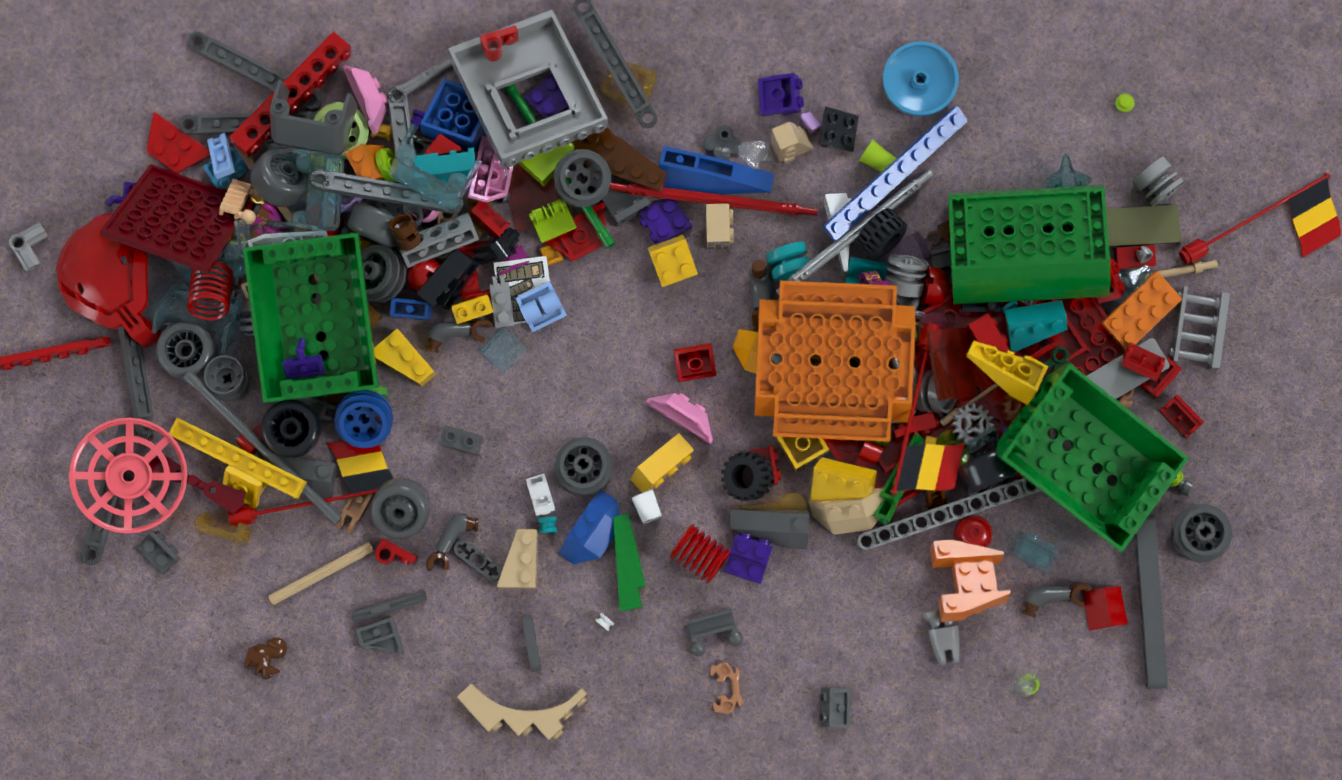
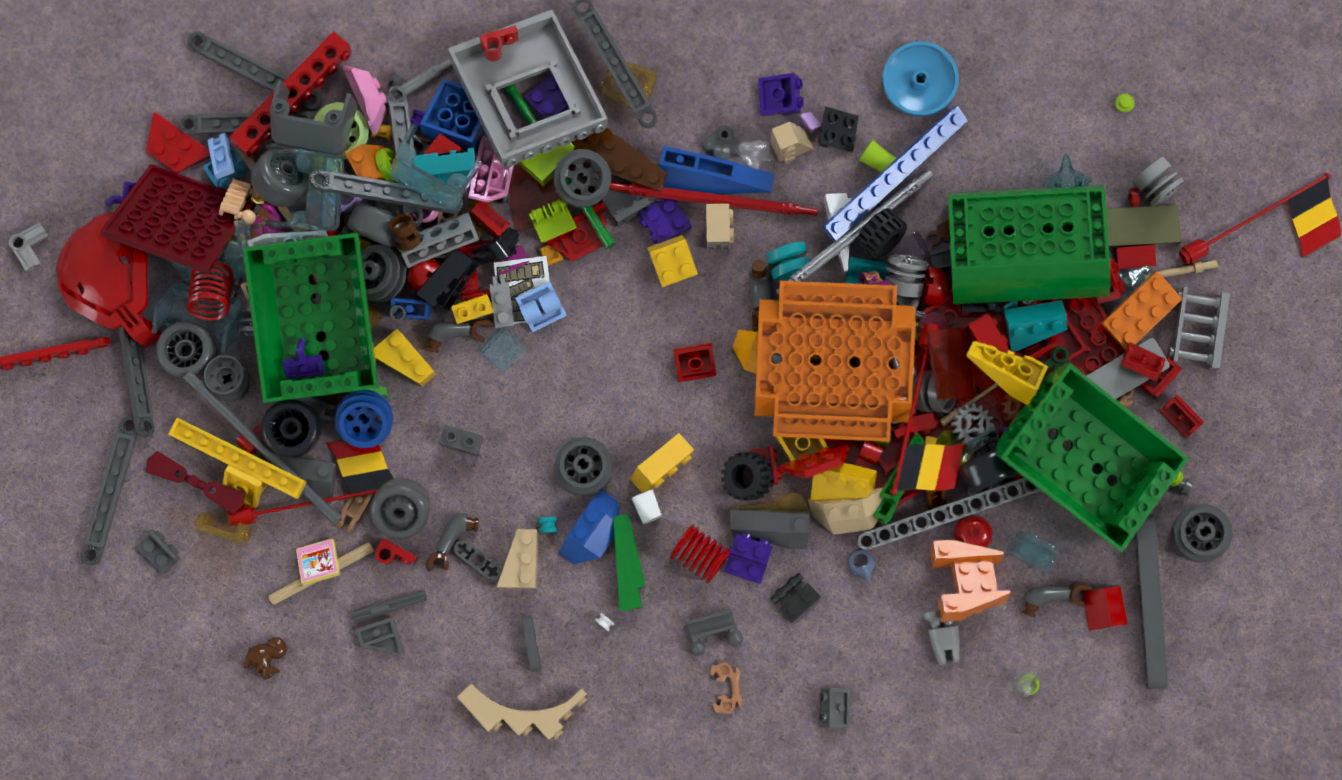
coral dish [69,418,188,534] -> none
white brick [526,473,555,516] -> none
bright pink wedge [646,393,713,446] -> none
light grey hinge [1136,246,1153,263] -> none
none -> tile [296,538,340,585]
none -> dark grey hinge [388,71,405,87]
none -> dark grey hinge [390,305,405,321]
none -> pearl dark grey plate [770,573,821,623]
none -> red wing [777,442,850,478]
none -> sand blue piece [849,550,875,581]
none -> red tile [1128,188,1140,207]

